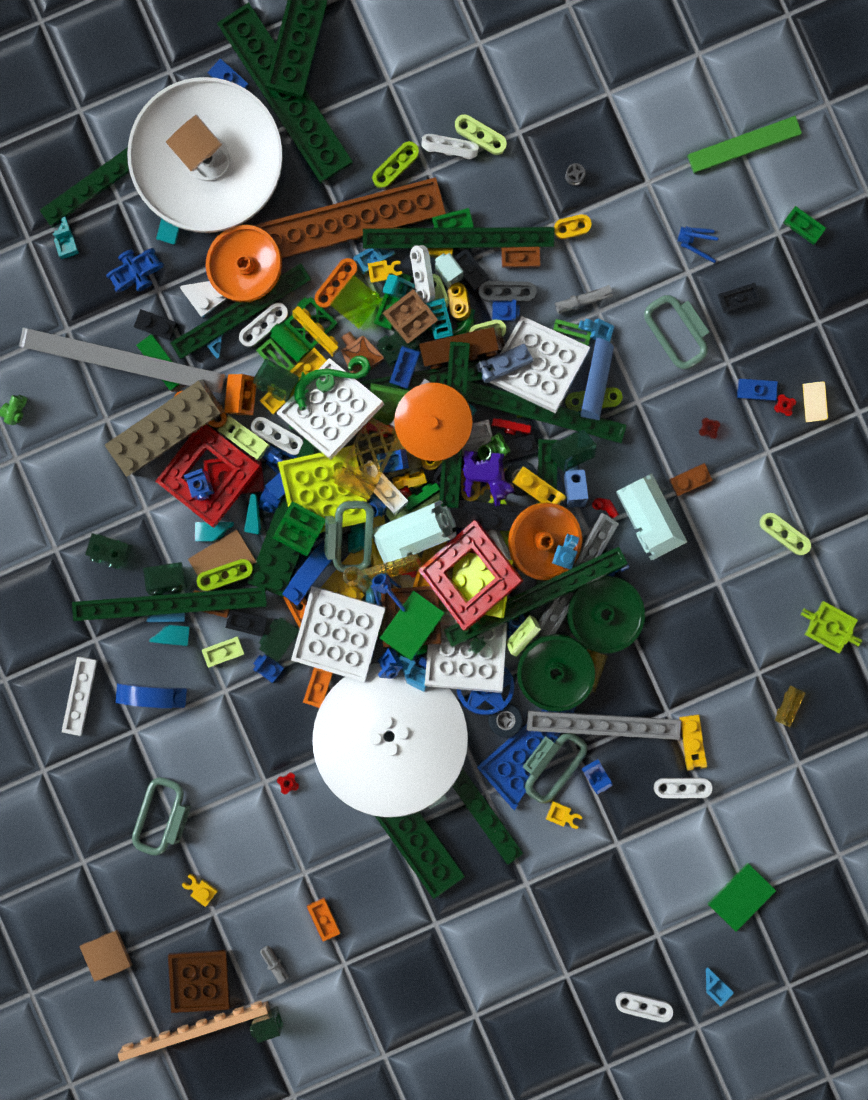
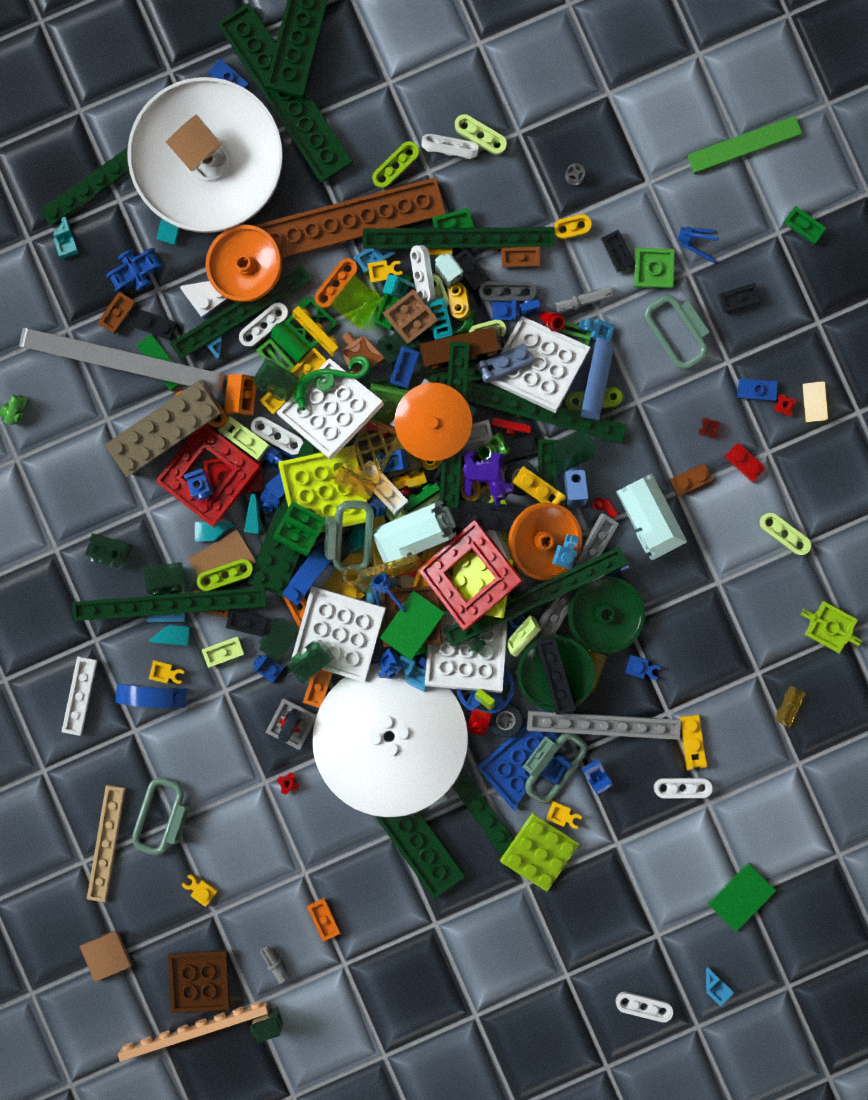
none -> tan tile [87,784,126,903]
none -> dark orange plate [98,291,136,334]
none -> yellow plate [149,660,185,684]
none -> light grey plate [265,698,317,750]
none -> clear green brick [288,640,335,684]
none -> red plate [467,709,491,736]
none -> lime tile [475,689,495,710]
none -> lime plate [500,813,579,892]
none -> blue plate [520,299,541,317]
none -> black plate [536,635,576,715]
none -> red cone [539,311,565,331]
none -> blue bracket [540,753,572,784]
none -> black plate [601,230,635,273]
none -> blue plate [624,655,661,680]
none -> bright green plate [634,248,674,289]
none -> red plate [724,443,766,483]

